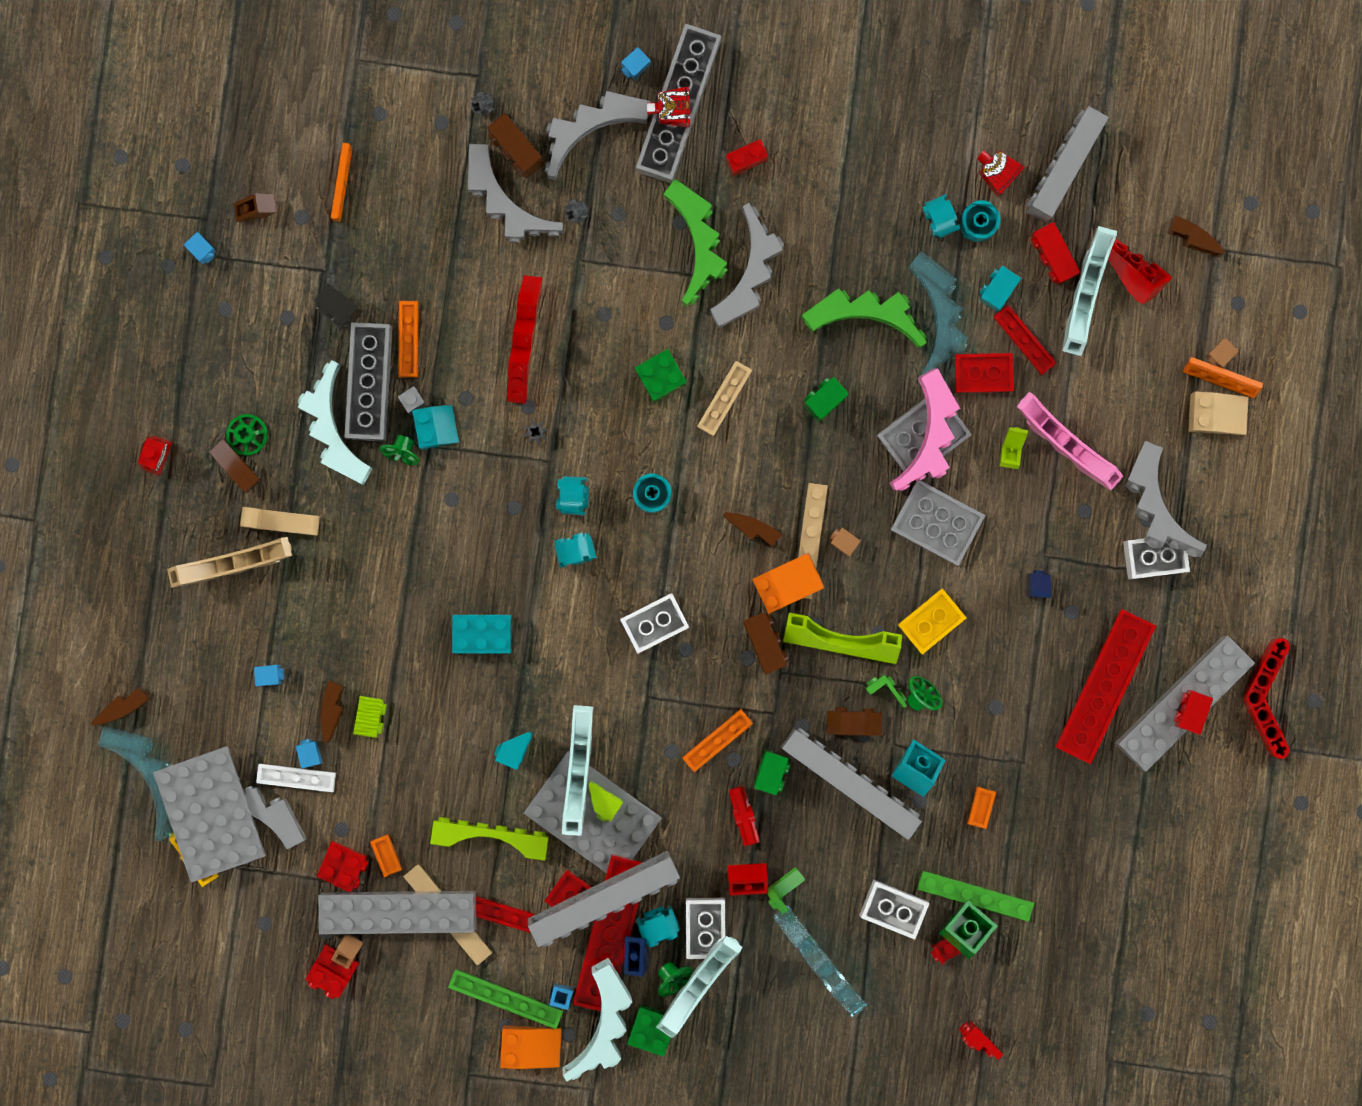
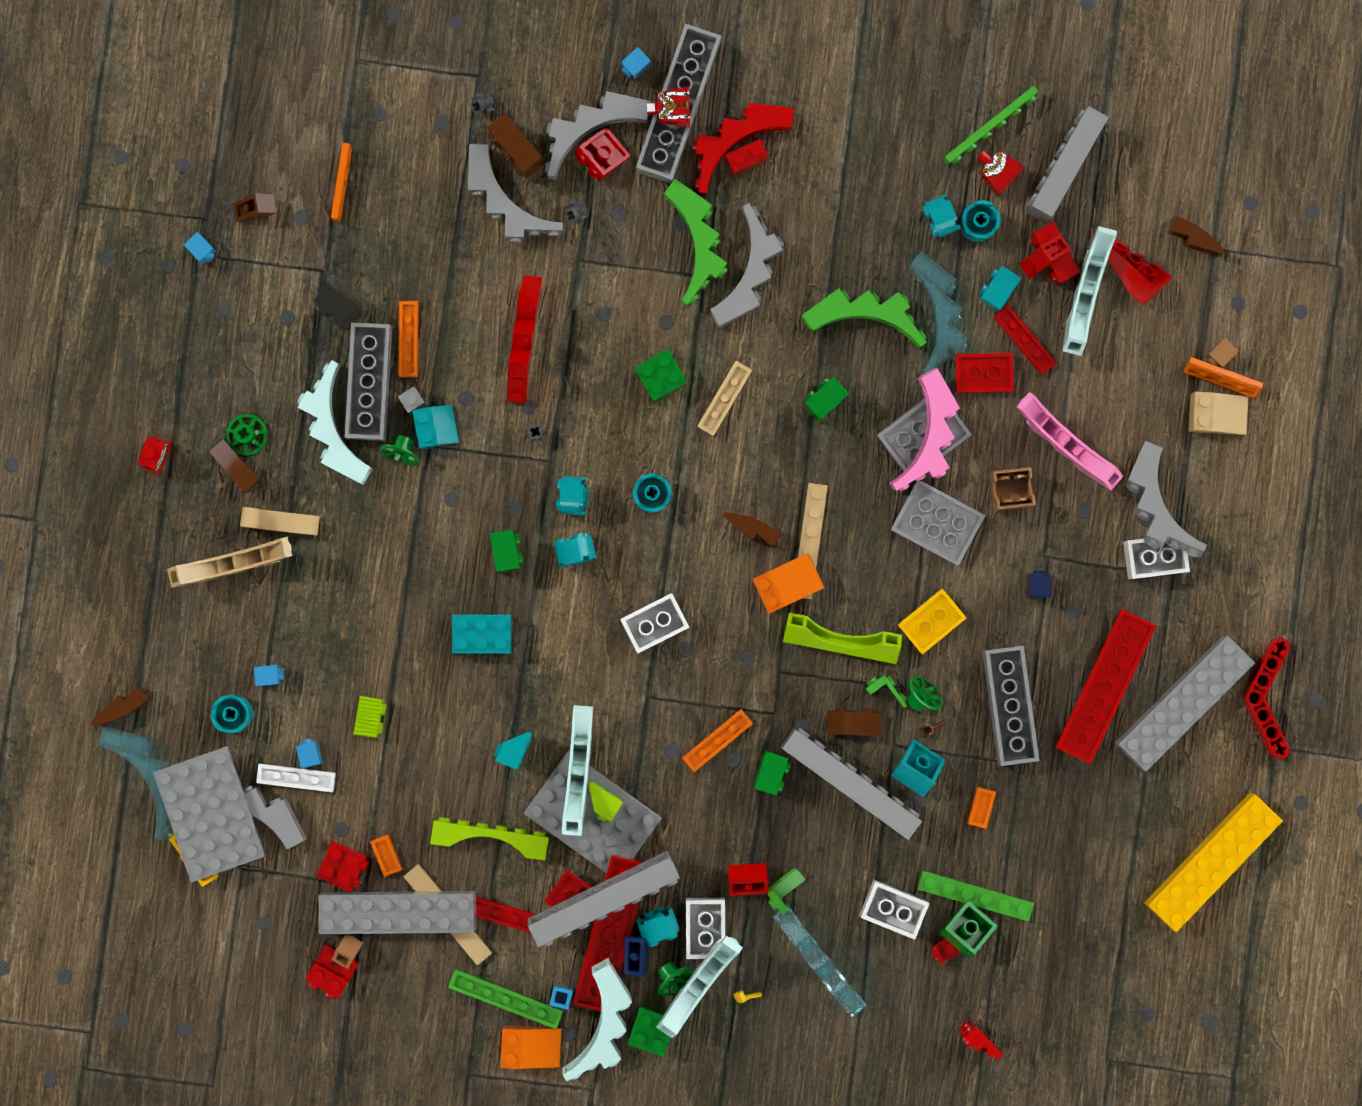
reddish brown slope [321,681,345,743] -> none
red piece [729,786,760,846] -> none
reddish brown brick [743,612,789,674] -> none
medium nougat brick [830,528,861,557] -> none
lime bracket [1000,427,1028,469] -> none
red brick [1174,690,1213,735] -> none
none -> teal brick [211,694,254,734]
none -> green brick [490,530,524,573]
none -> red plate [575,127,631,182]
none -> red arch [693,103,794,196]
none -> yellow hand [733,990,762,1003]
none -> reddish brown hand [919,720,946,738]
none -> bright green plate [943,86,1039,166]
none -> light grey brick [982,646,1039,766]
none -> medium nougat piece [989,467,1036,511]
none -> red bracket [1019,234,1071,279]
none -> yellow brick [1144,793,1283,932]

